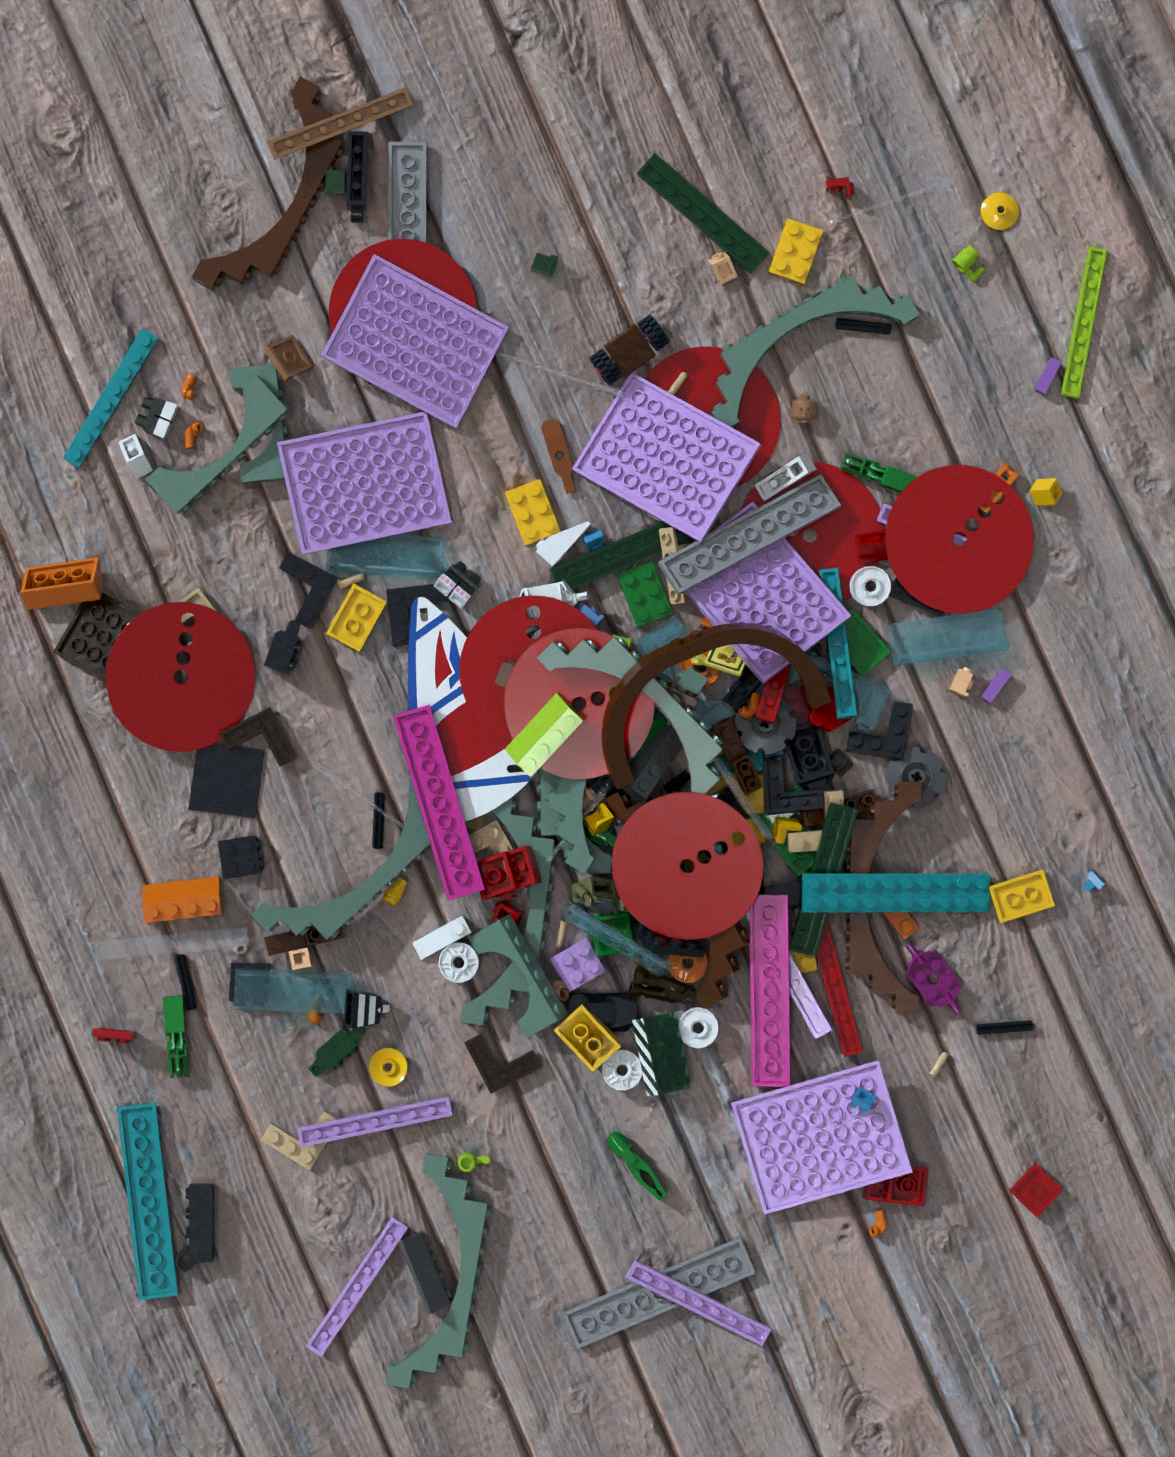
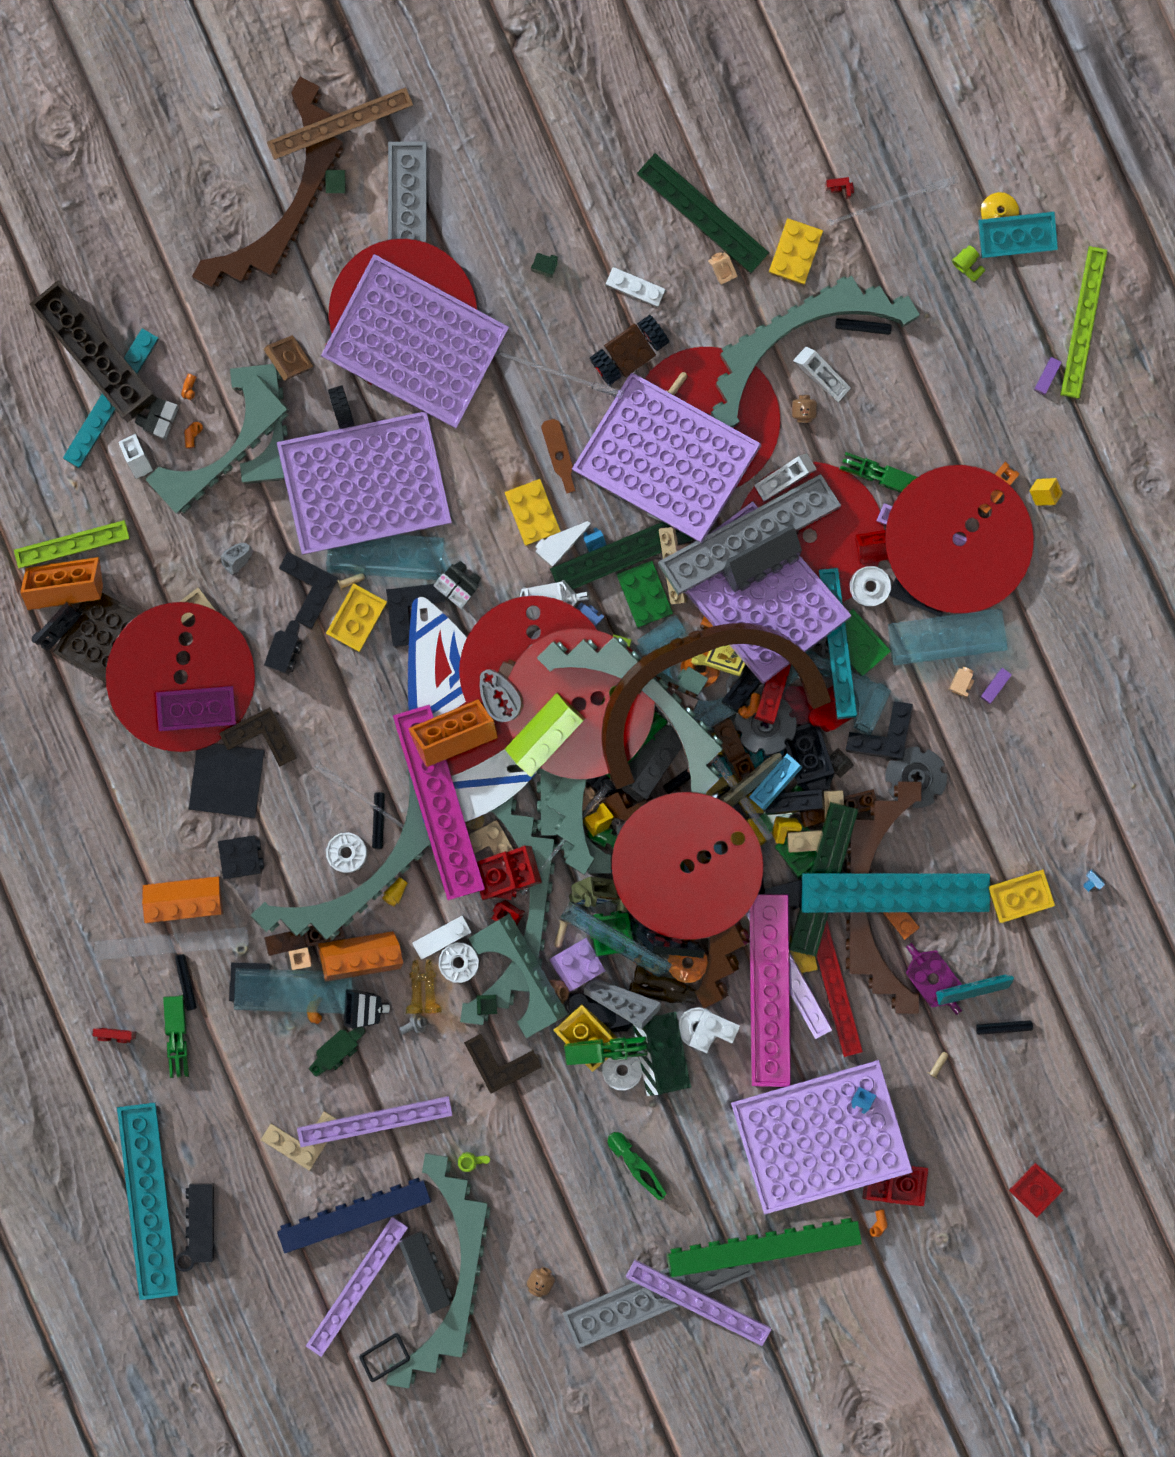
black hinge [346,131,369,223] -> none
yellow dish [369,1048,408,1087] -> none
none -> lime plate [14,520,130,569]
none -> dark brown brick [29,280,157,423]
none -> black plate [31,602,82,651]
none -> magenta plate [156,686,236,731]
none -> light grey rock [220,543,253,575]
none -> dark blue brick [277,1177,432,1254]
none -> orange slope [318,931,403,982]
none -> white wheel [326,832,367,873]
none -> black tyre [328,385,355,429]
none -> black piece [359,1333,410,1382]
none -> light grey plate [399,1014,427,1035]
none -> clear yellow piece [405,959,442,1014]
none -> orange slope [408,699,497,767]
none -> dark green panel [477,995,497,1015]
none -> light grey piece [480,669,523,722]
none -> medium nougat head [526,1267,555,1297]
none -> green arm [564,1036,648,1065]
none -> light grey wing [584,978,661,1029]
none -> white plate [605,267,665,308]
none -> green brick [666,1218,862,1277]
none -> white plate [689,1010,740,1053]
none -> dark tan slope [719,753,782,807]
none -> dark grey slope [722,525,802,592]
none -> medium azure plate [749,754,802,810]
none -> white slope [793,347,851,402]
none -> teal slope [936,974,1014,1005]
none -> teal plate [978,212,1058,258]

